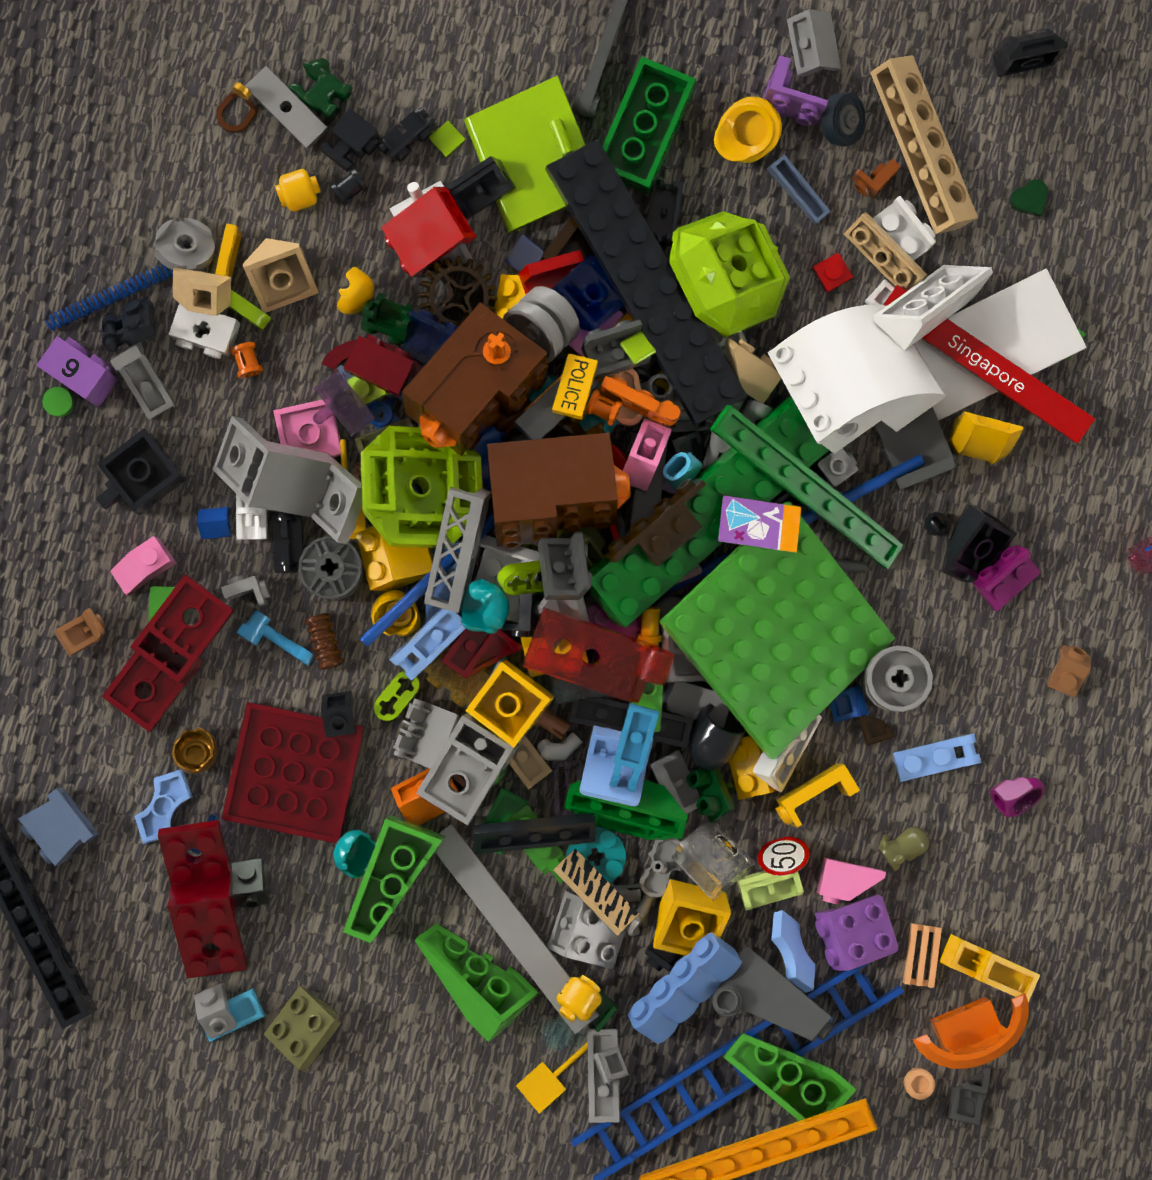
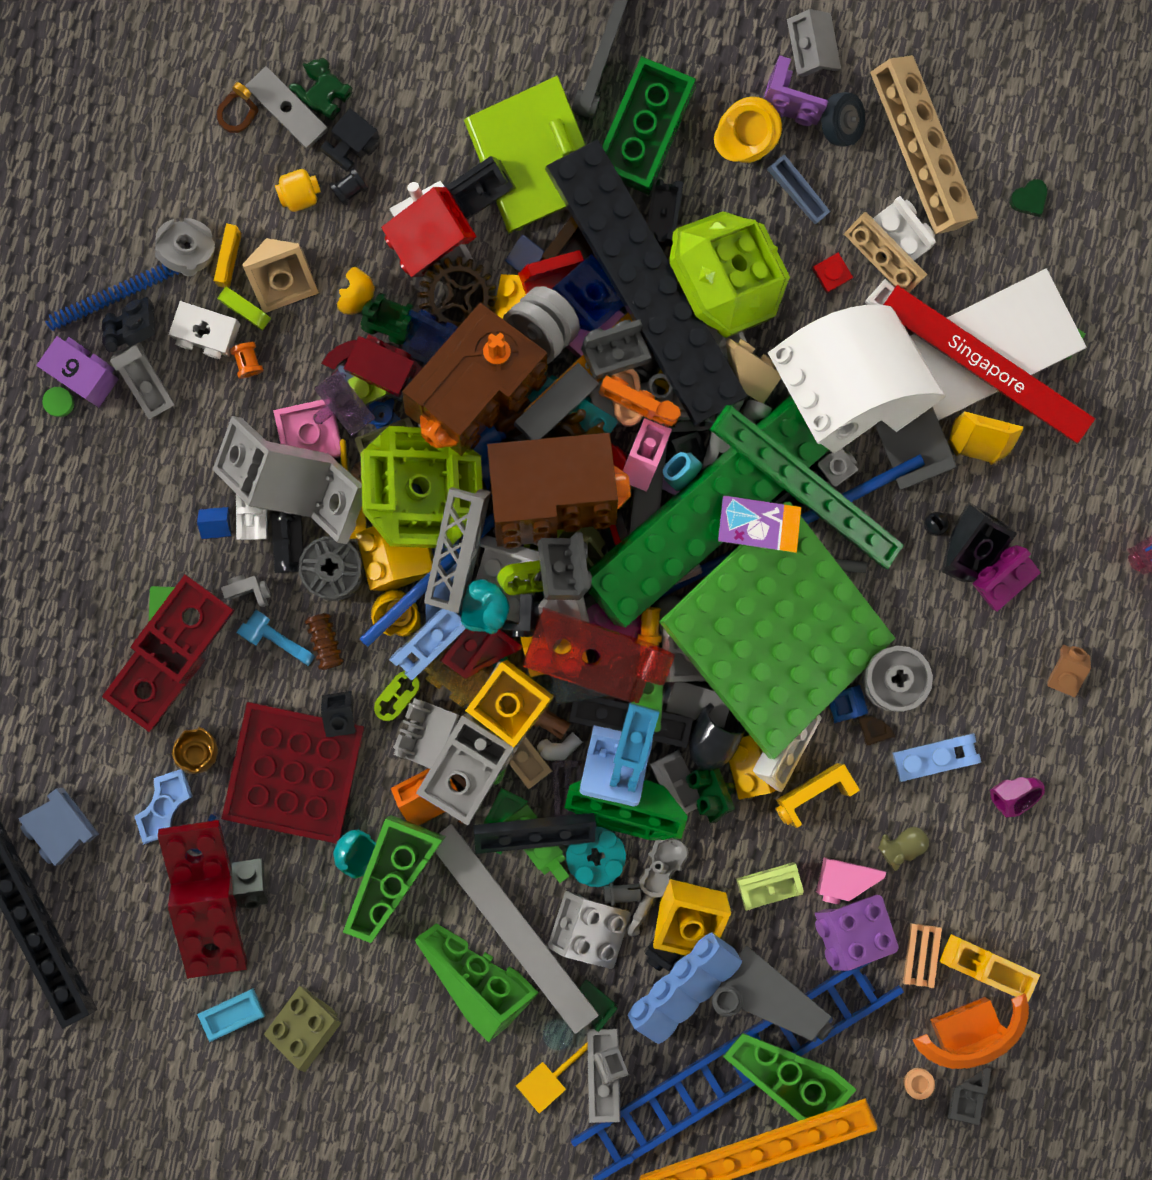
medium nougat bracket [54,608,105,657] -> none
black hinge [96,428,187,515] -> none
bright pink slope [110,536,176,596] -> none
tan slope [173,268,231,316] -> none
light grey bracket [194,983,237,1039] -> none
black hinge [377,107,435,163] -> none
lime piece [429,121,465,157] -> none
yellow tile [552,353,598,420] -> none
tan tile [554,849,639,936] -> none
yellow head [556,975,602,1023] -> none
orange bush [585,389,623,426] -> none
dark brown bracket [604,478,706,567] -> none
lime piece [620,331,656,365] -> none
clear slope [672,822,756,901] -> none
sticker [758,837,810,876] -> none
light blue tile [771,910,815,993] -> none
dark orange bracket [852,158,901,199] -> none
white slope [873,265,993,351] -> none
black slope [993,29,1068,77] -> none

